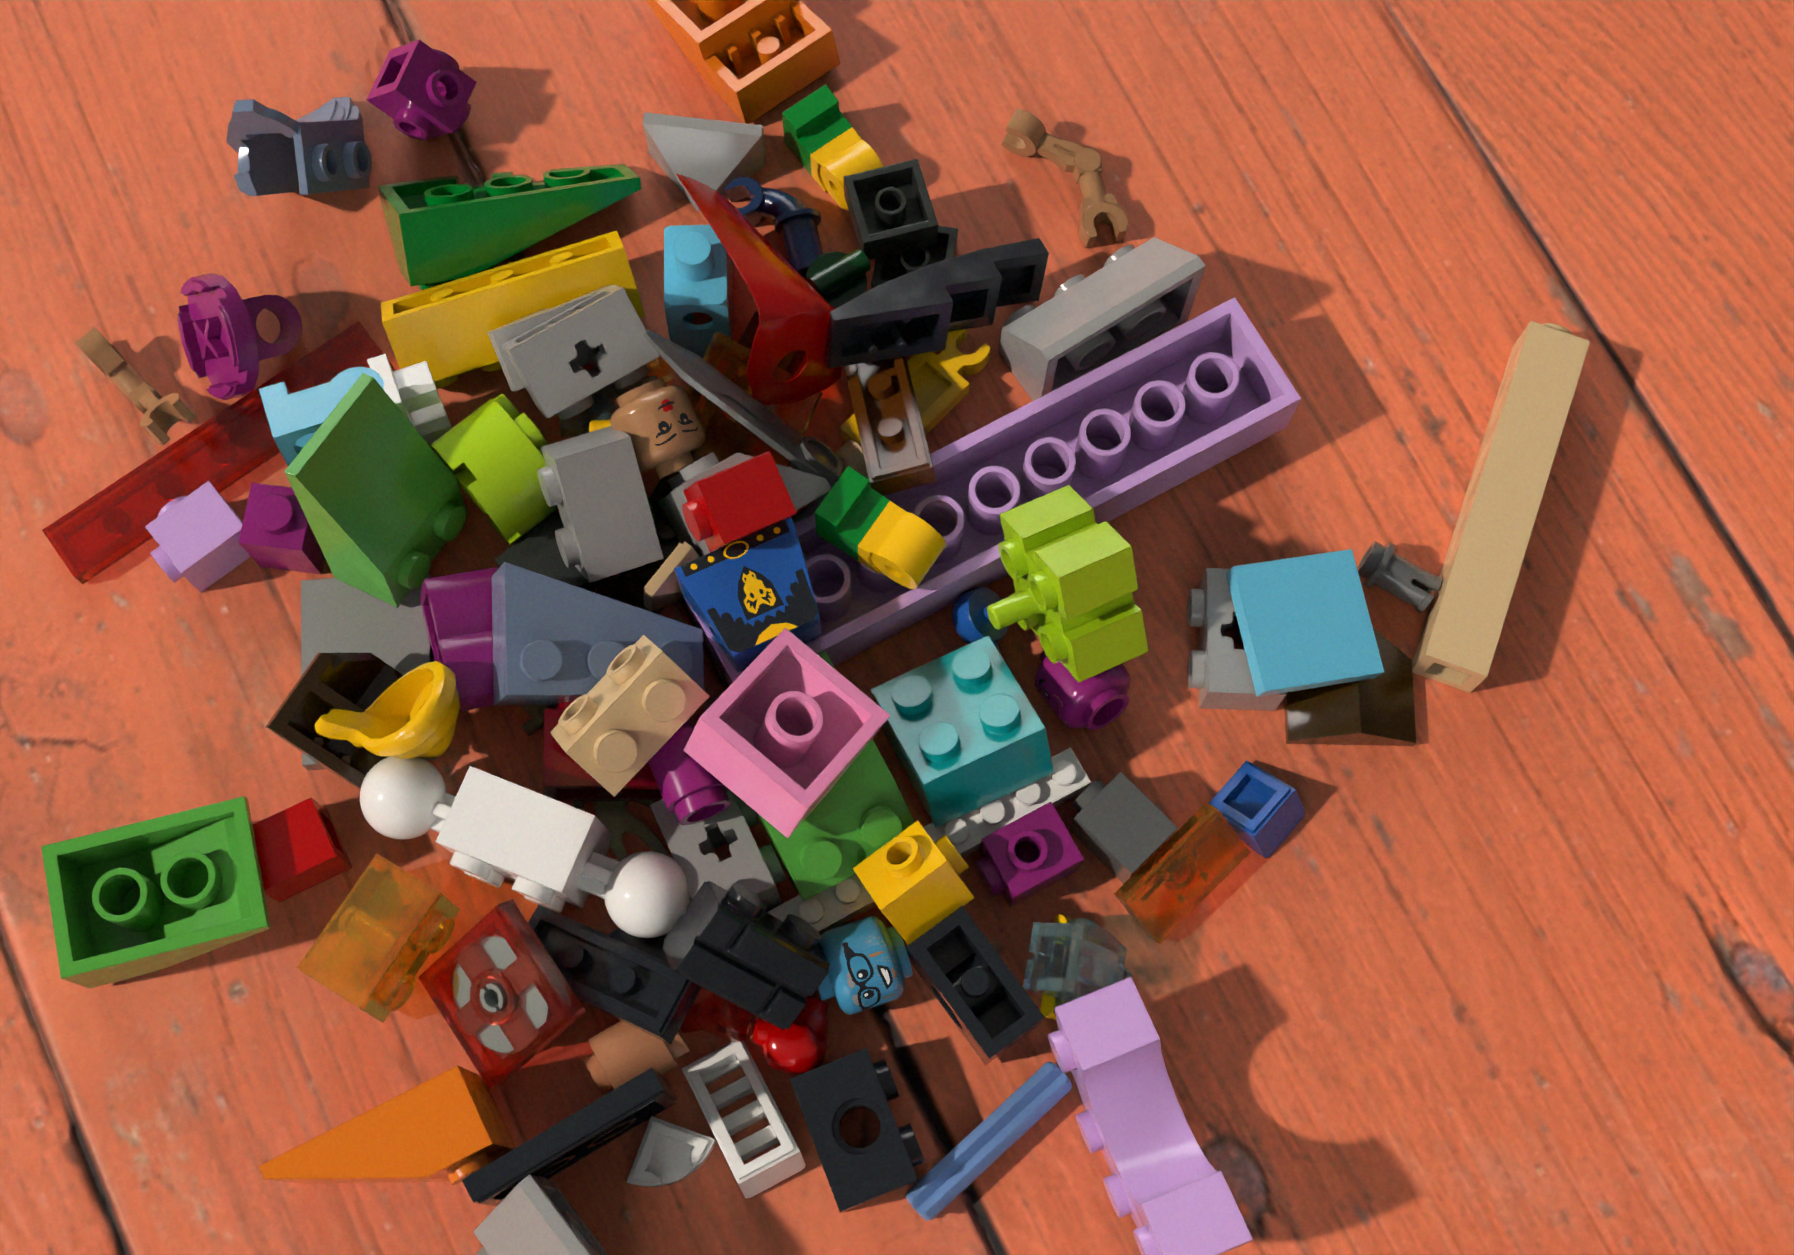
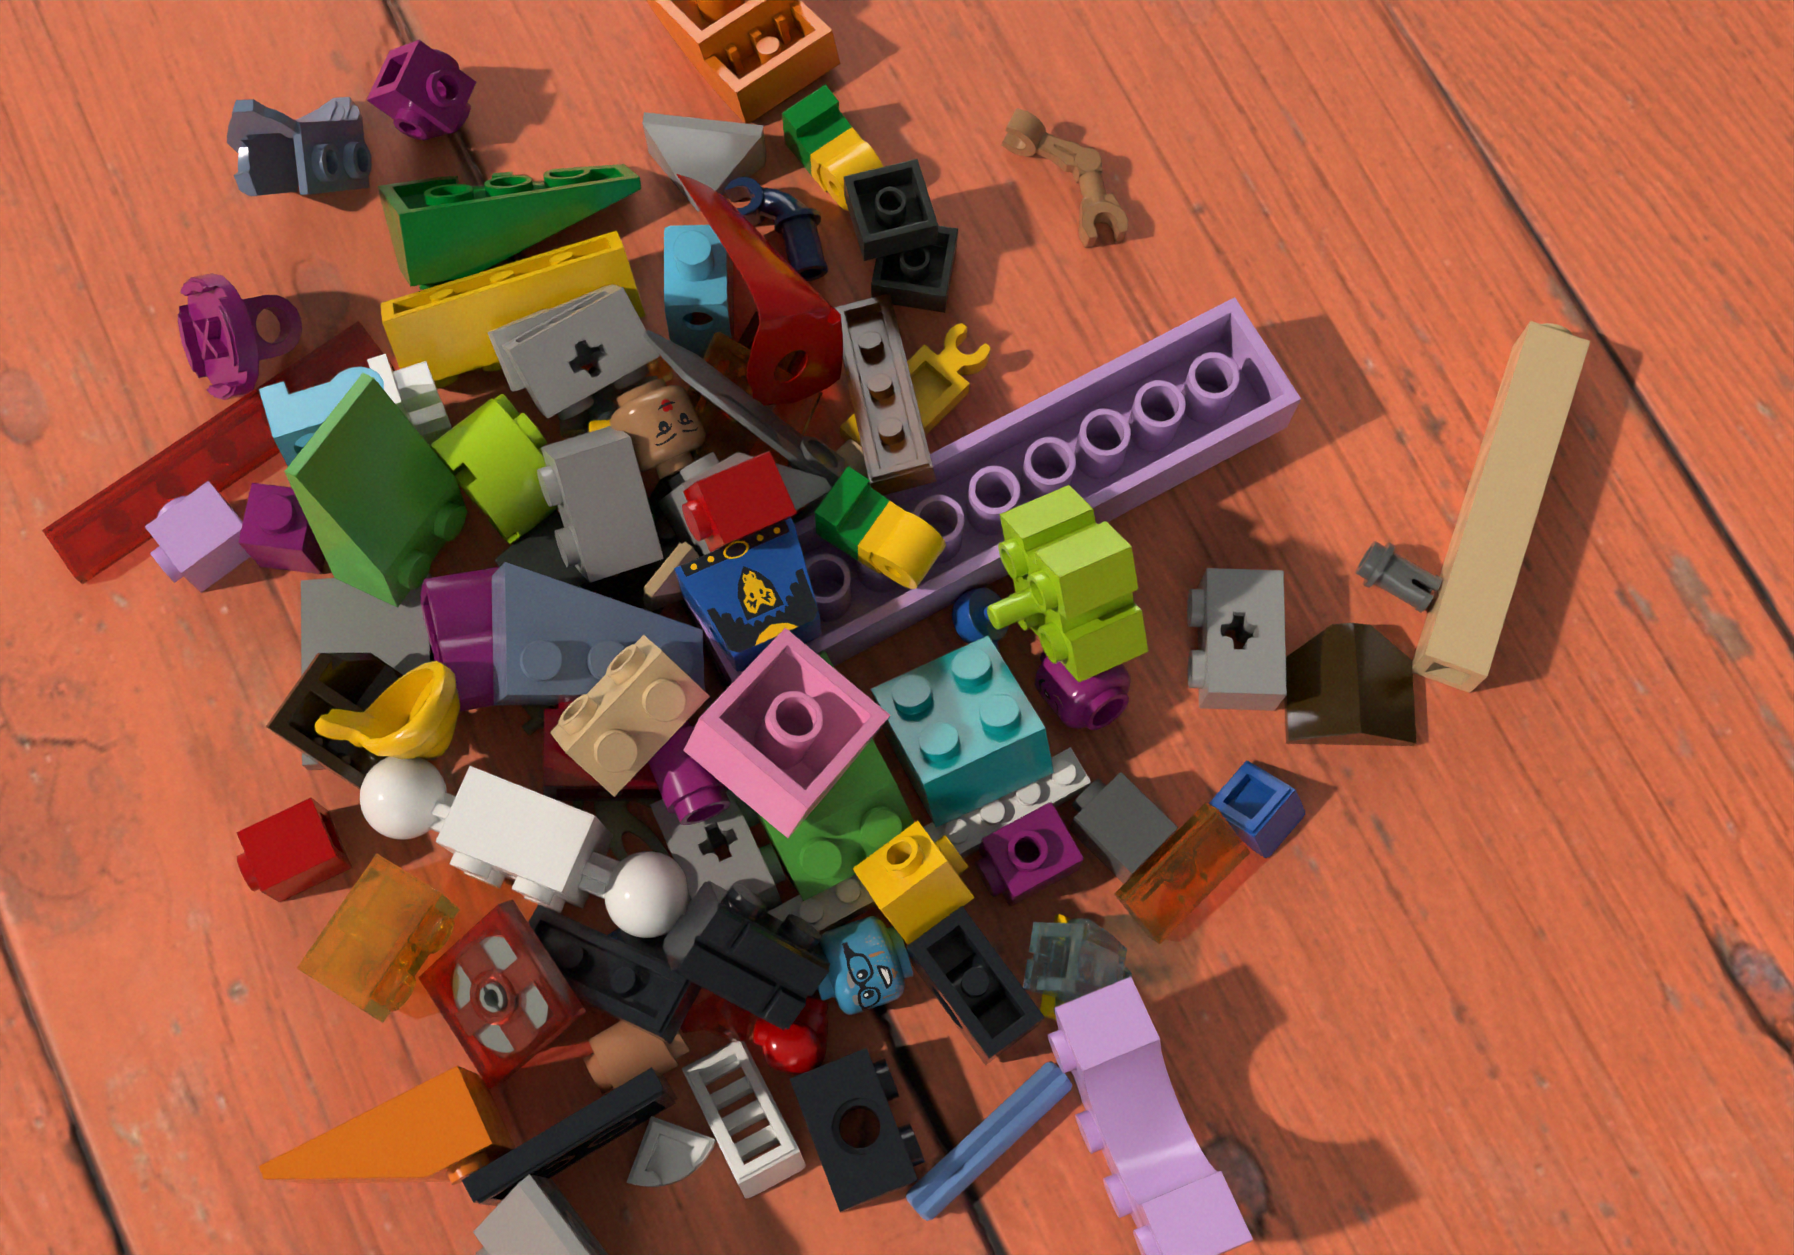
bright green slope [41,796,271,988] -> none
medium nougat piece [75,327,196,445] -> none
dark green plate [806,249,871,309] -> none
black slope [824,238,1049,369] -> none
light grey slope [998,237,1206,401] -> none
medium azure tile [1226,549,1384,697] -> none

